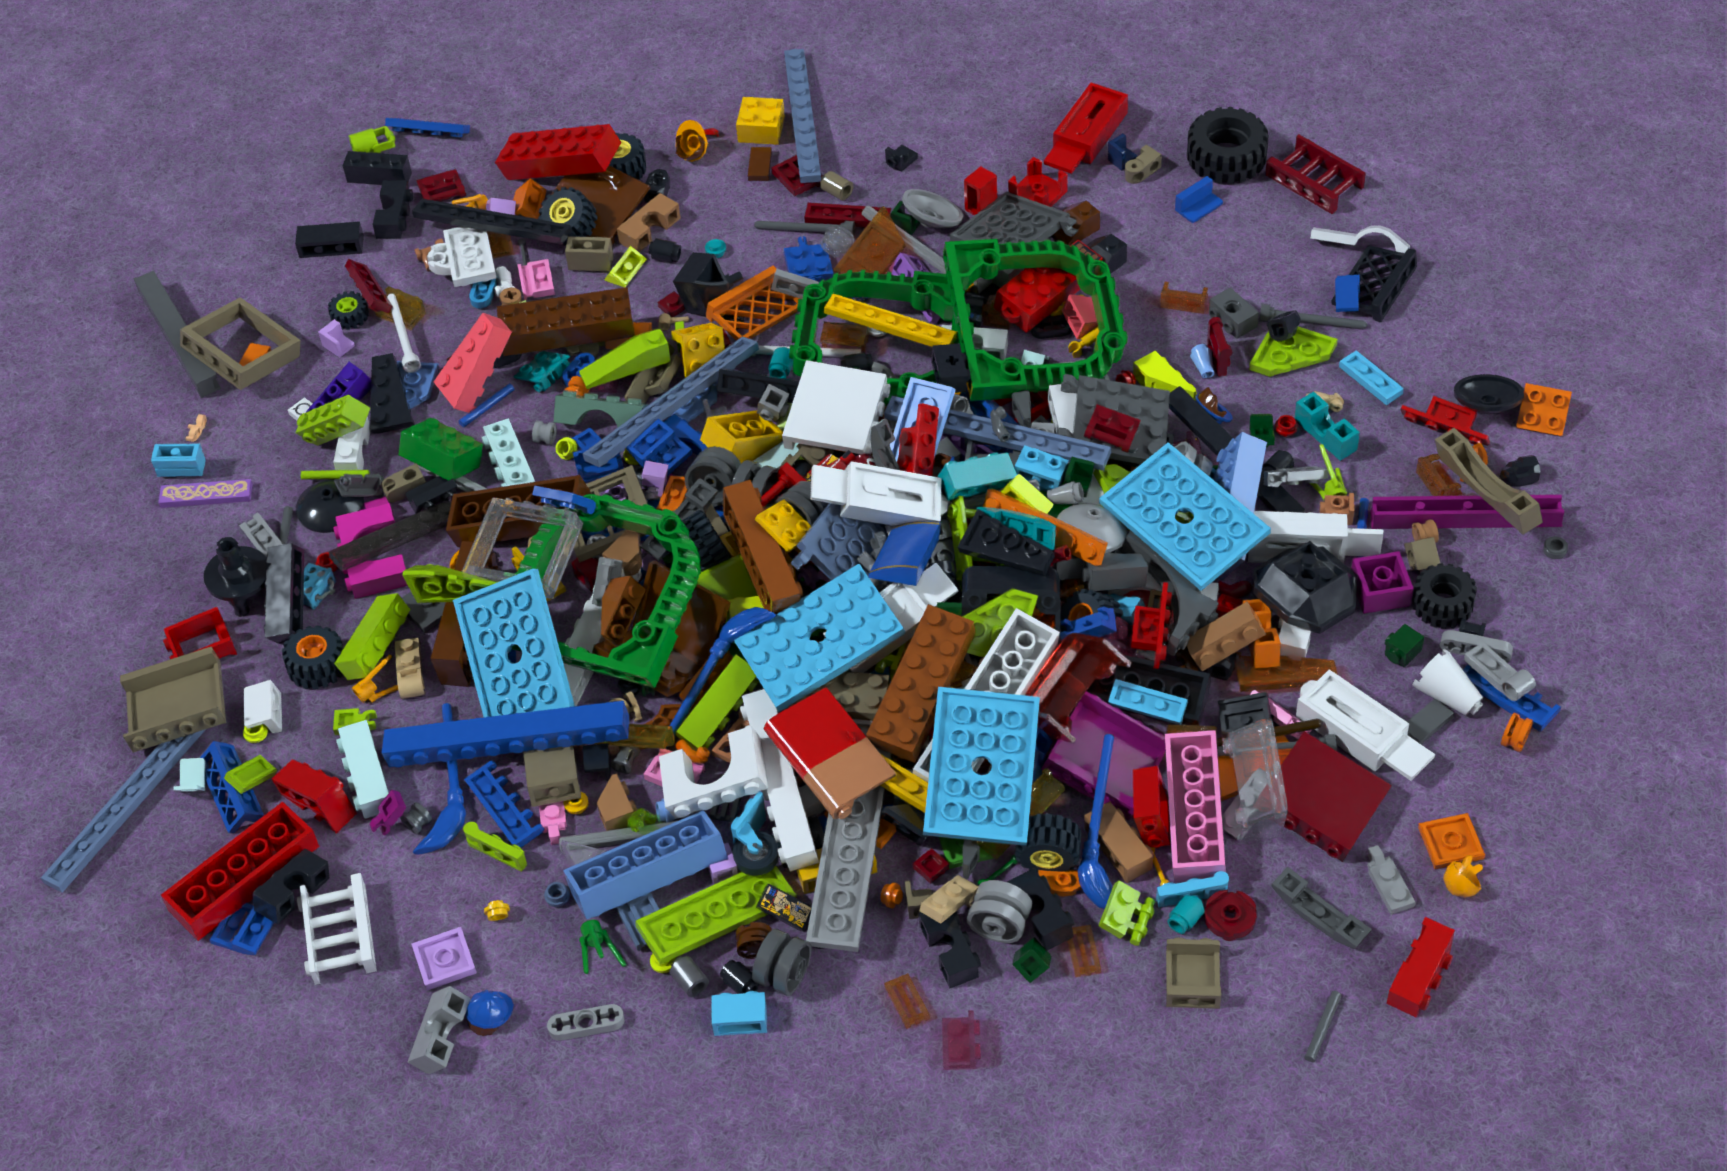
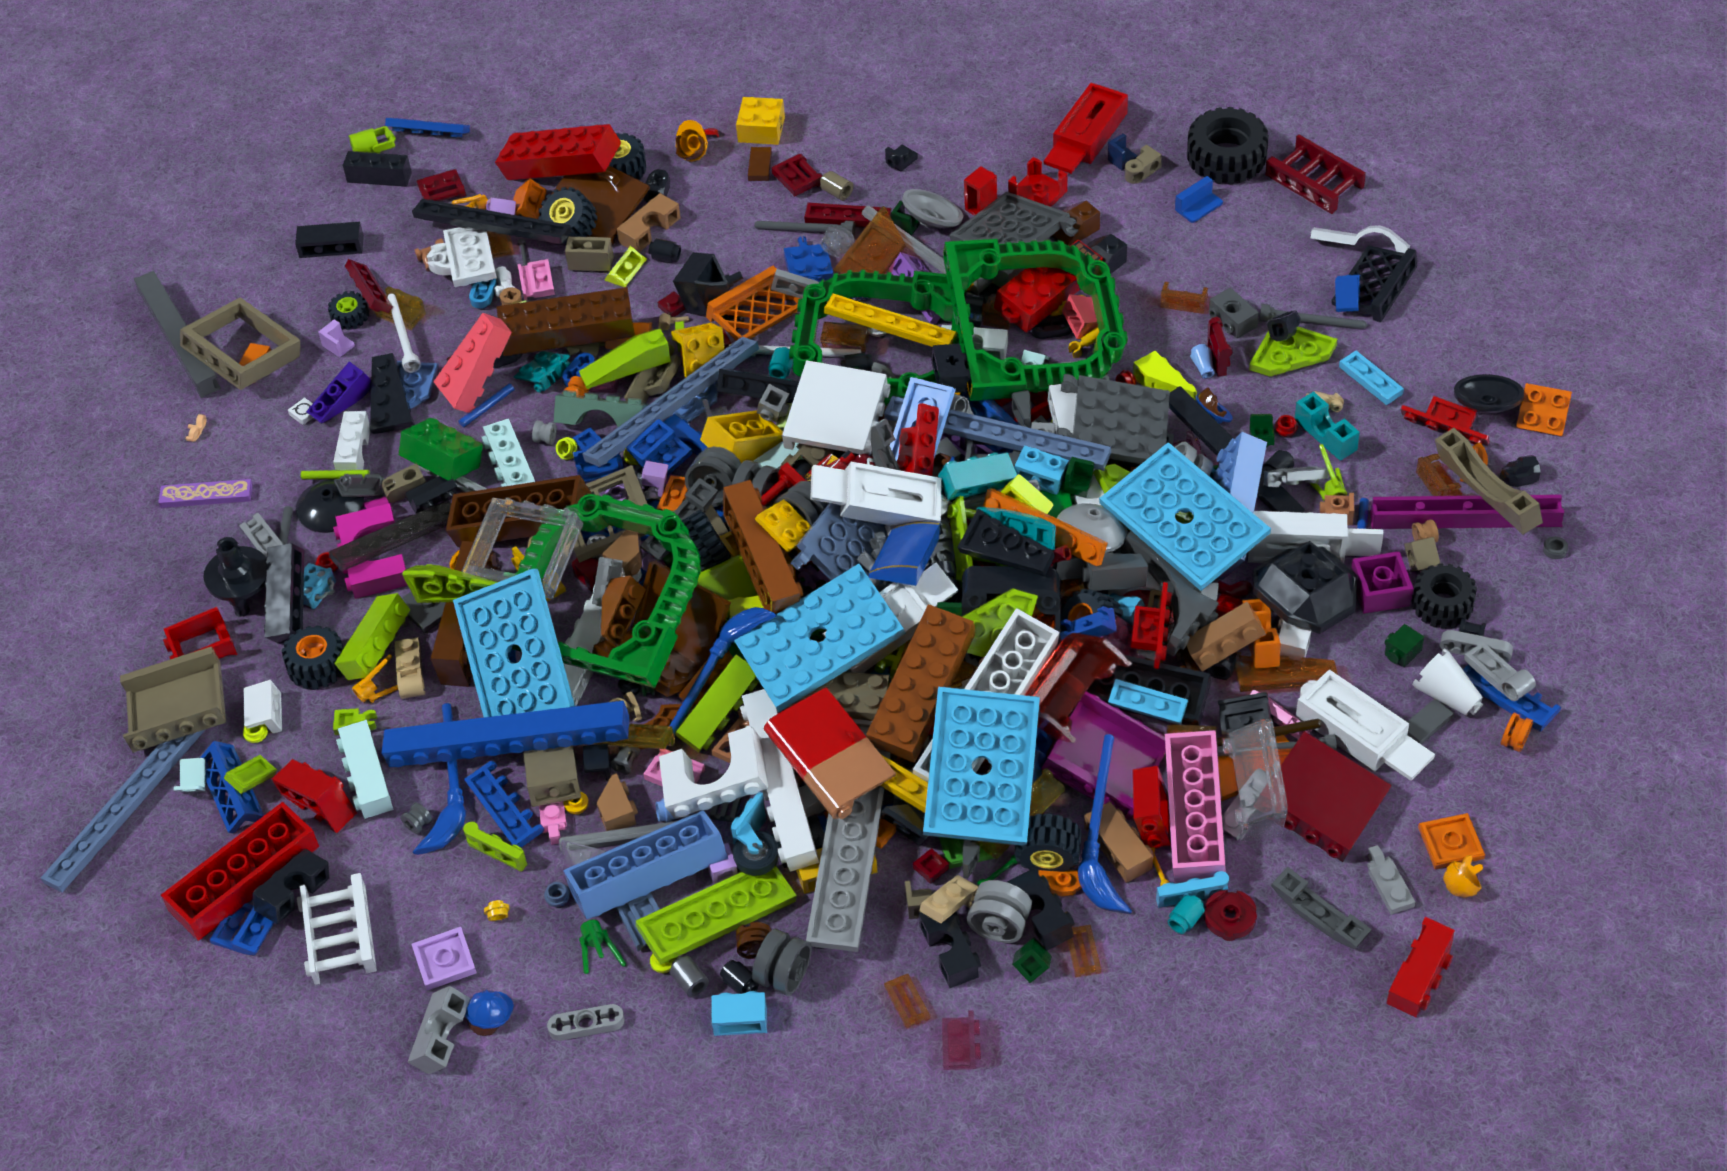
medium azure brick [151,444,206,477] -> none
lime brick [295,395,370,446] -> none
magenta plate [370,789,406,835] -> none
black arch [372,180,413,239] -> none
blue plate [532,486,596,514] -> none
clear neon green arm [627,808,656,832] -> none
orange arm [675,739,710,764] -> none
teal plate [705,239,726,258] -> none
tile [756,884,812,931] -> none
sand blue plate [784,49,821,183] -> none
orange plate [880,882,903,909] -> none
dark grey arm [990,406,1010,442] -> none
light grey cone [1047,481,1084,504] -> none
dark red plate [1084,404,1141,453] -> none
lime plate [1098,880,1155,946] -> none
dark tan panel [1166,937,1221,1009] -> none
dark grey bar [1304,991,1342,1062] -> none

